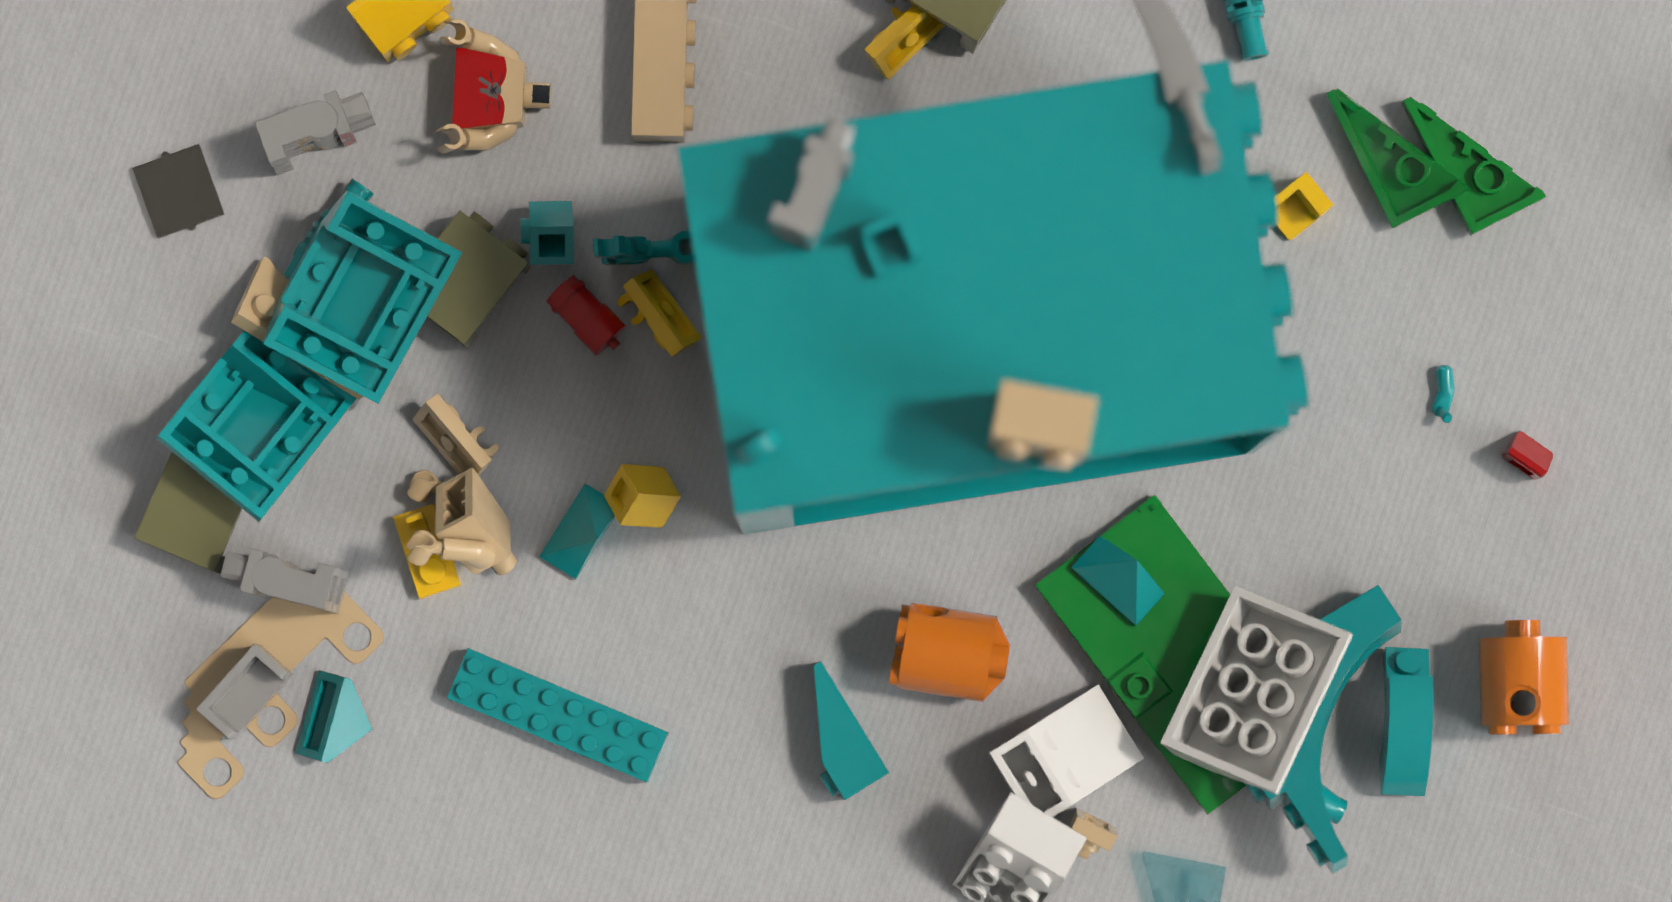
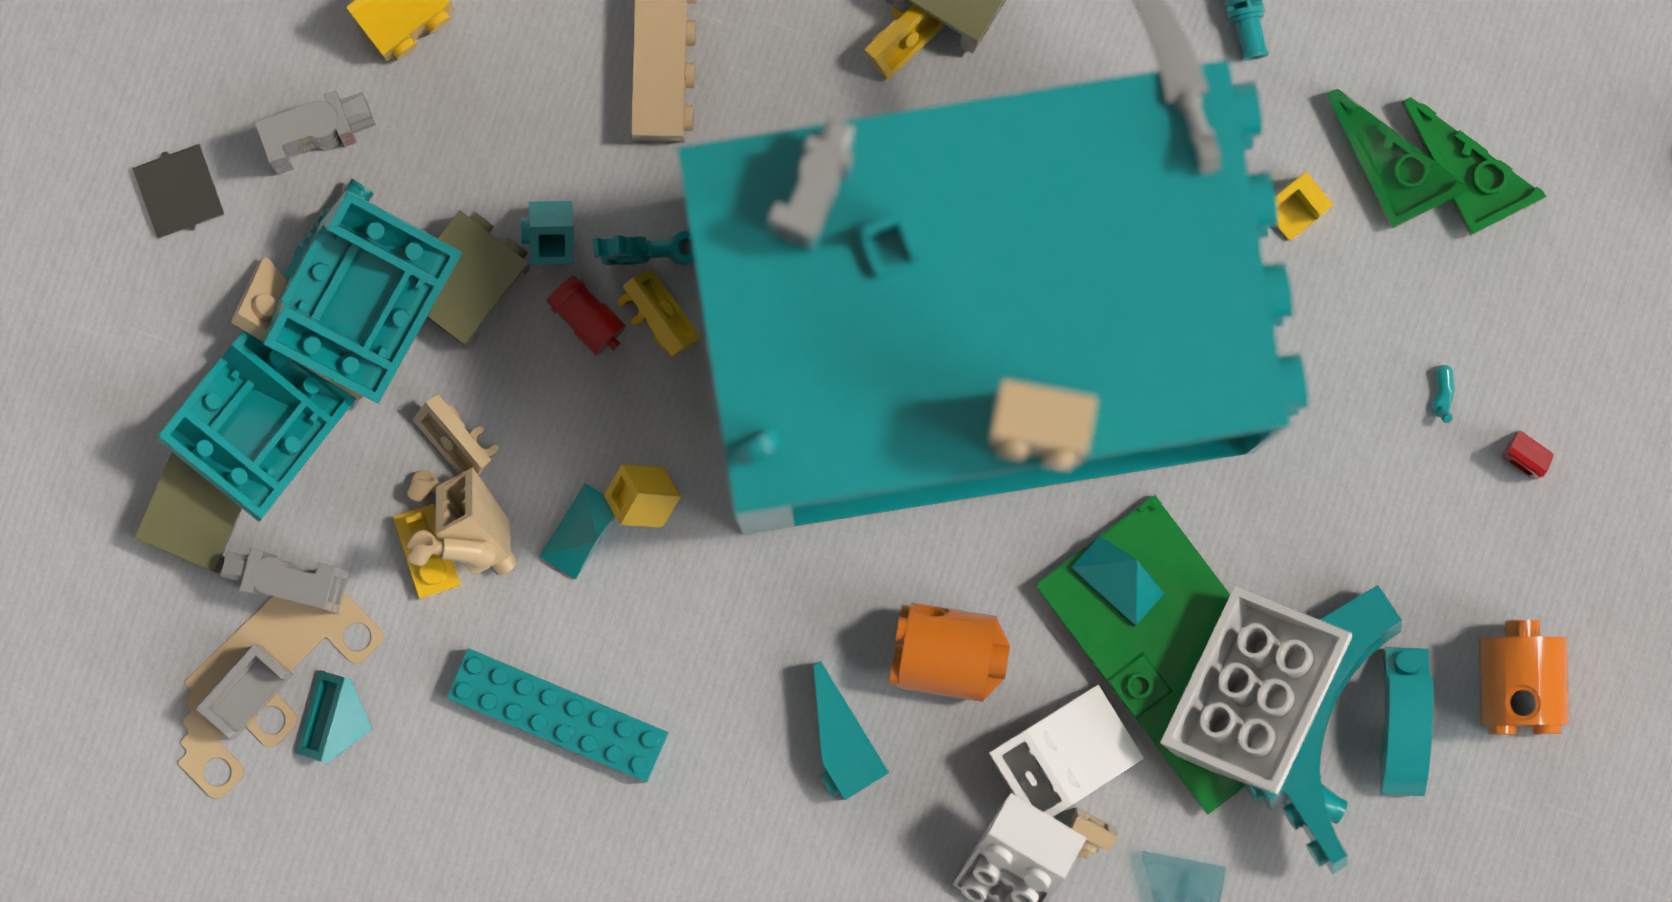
torso [435,19,552,154] -> none

